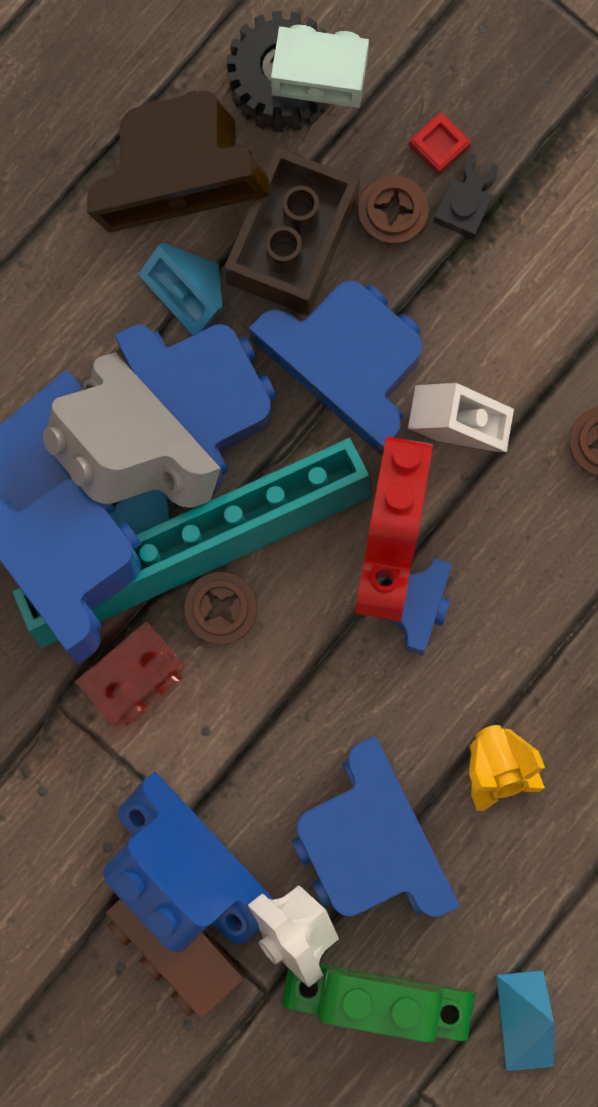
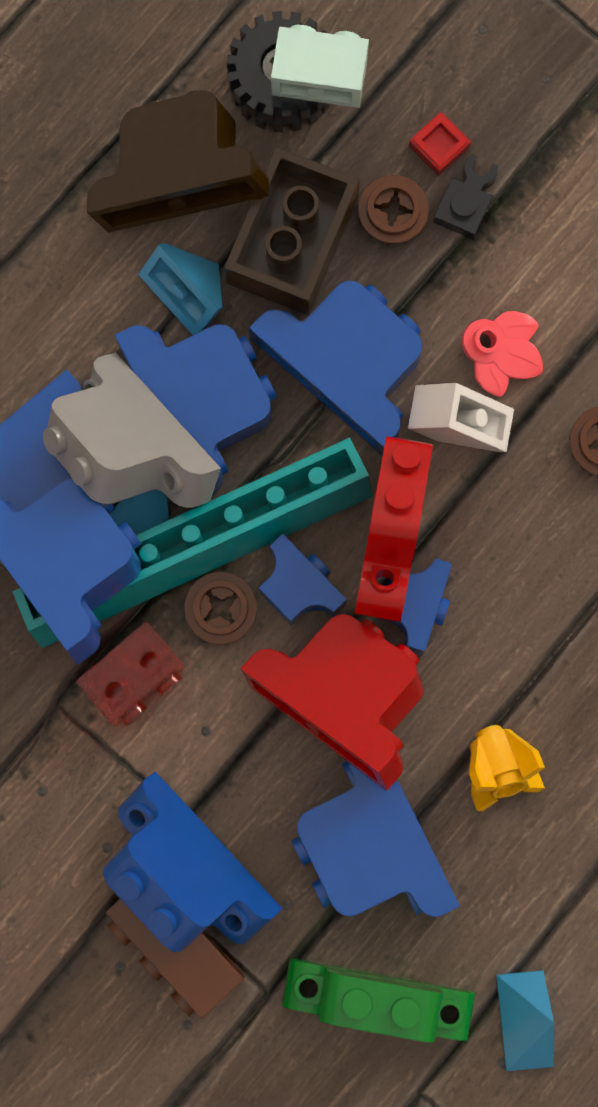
white brick [248,885,339,987] -> none
none -> red brick [240,614,424,791]
none -> blue brick [259,534,347,626]
none -> coral plate [461,311,543,397]

